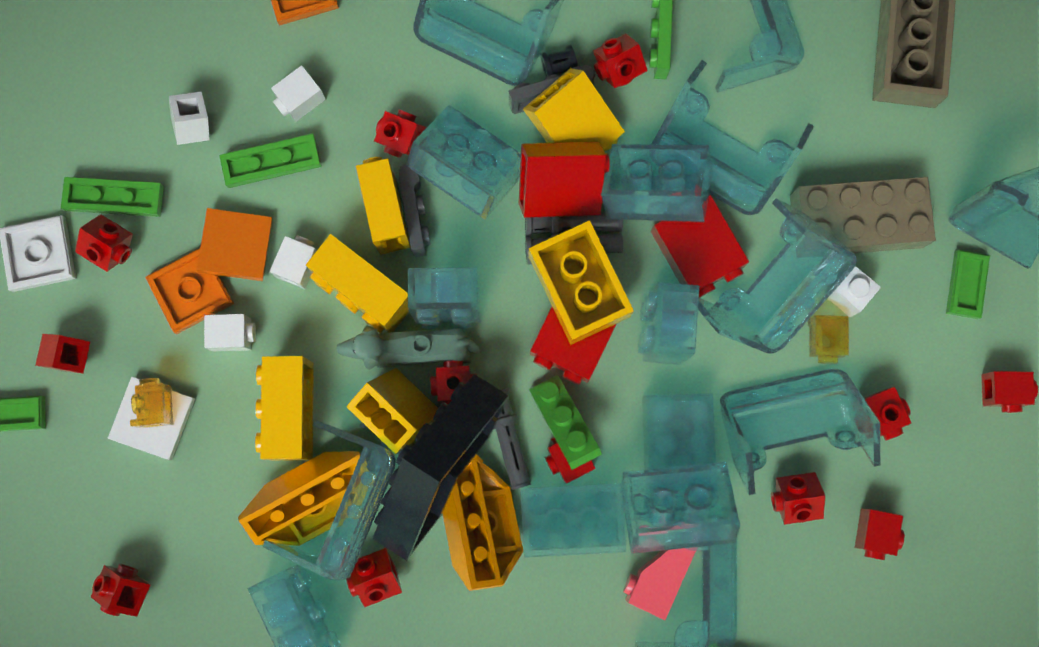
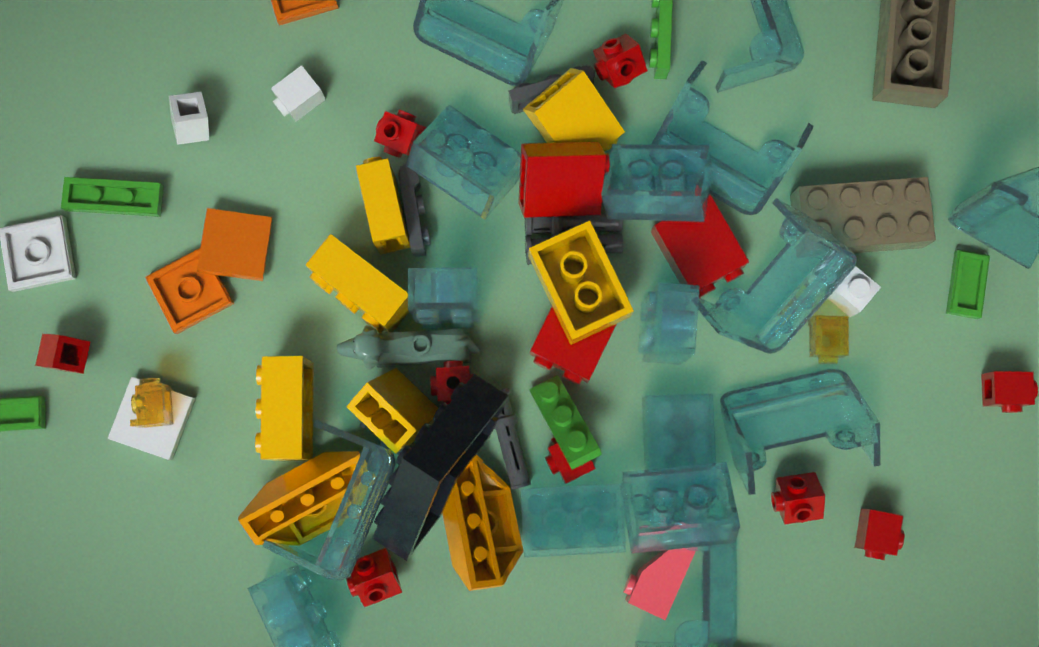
red brick [75,214,133,272] -> none
red brick [91,564,150,617] -> none
white brick [204,314,256,352] -> none
bright green plate [219,133,322,188] -> none
white brick [270,235,317,289] -> none
black bush [540,44,578,78] -> none
red brick [856,386,912,441] -> none

